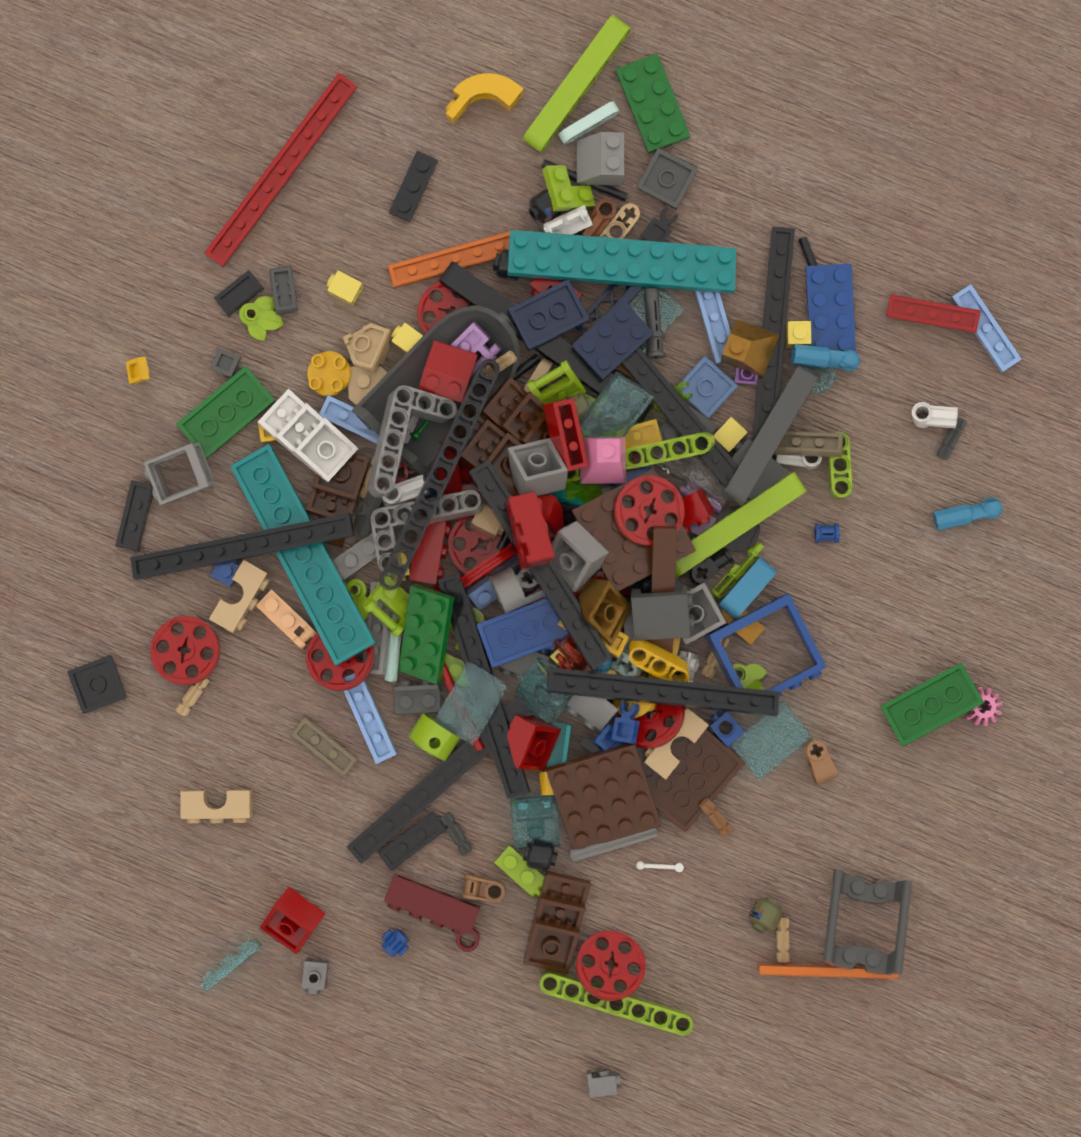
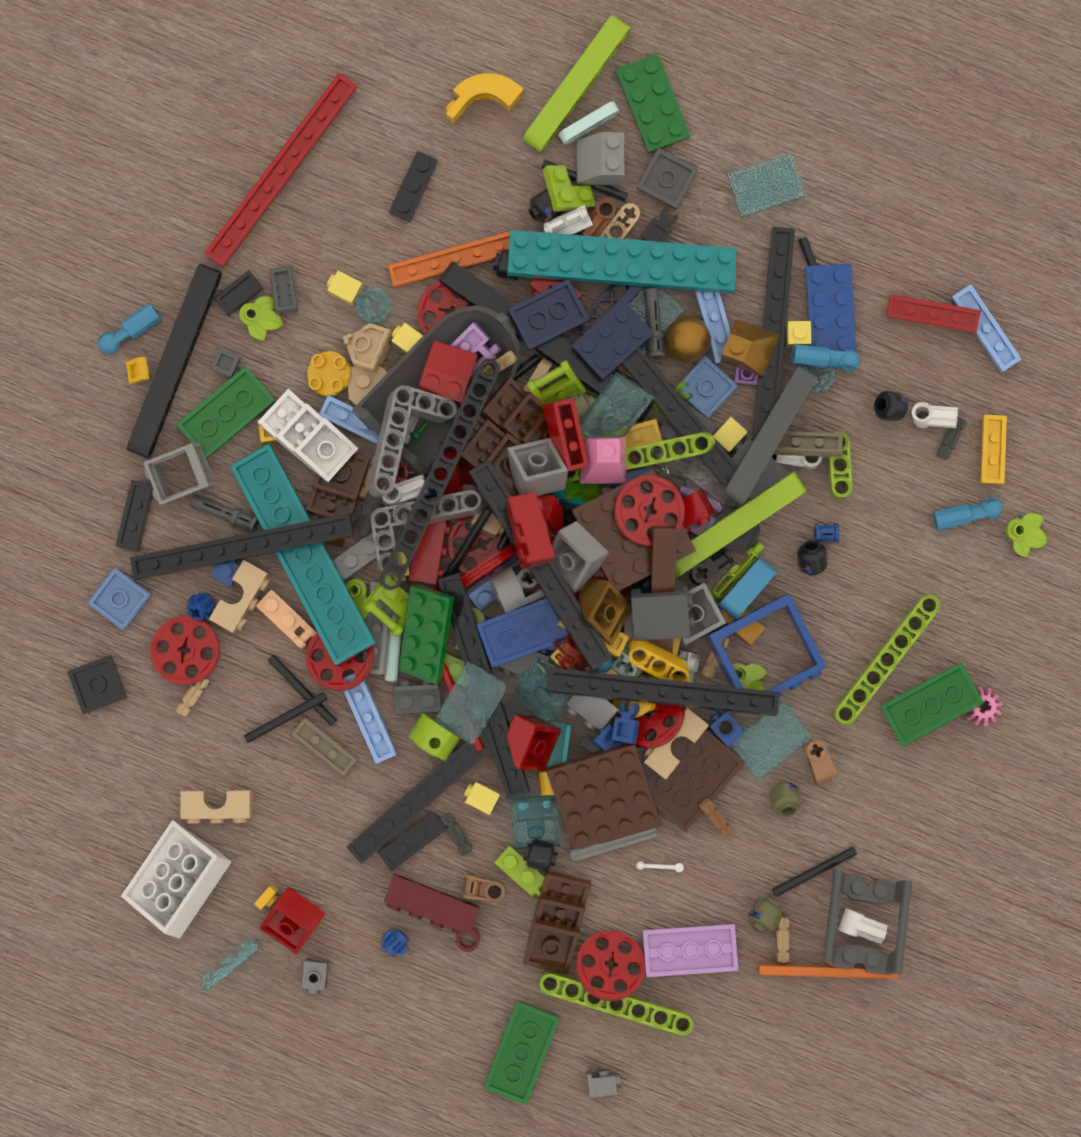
none -> medium blue tile [87,567,152,631]
none -> dark azure piece [98,303,162,355]
none -> white slope [121,820,232,938]
none -> black beam [127,263,222,459]
none -> blue gear [186,592,216,621]
none -> dark grey pin [190,493,259,533]
none -> black bar [244,692,328,743]
none -> yellow plate [254,884,278,910]
none -> black bar [268,655,337,726]
none -> clear light blue gear [355,287,392,324]
none -> black bar [443,506,492,578]
none -> light yellow brick [464,781,500,815]
none -> green plate [484,1000,560,1105]
none -> lavender gear [642,924,739,977]
none -> pearl gold piece [664,316,712,363]
none -> clear light blue plate [727,153,806,218]
none -> olive head [769,781,802,817]
none -> black bar [772,846,857,897]
none -> black head [797,540,828,576]
none -> lime beam [833,595,940,724]
none -> white piece [838,908,888,944]
none -> black head [874,391,908,421]
none -> yellow plate [980,415,1007,485]
none -> lime plate [1005,513,1047,557]

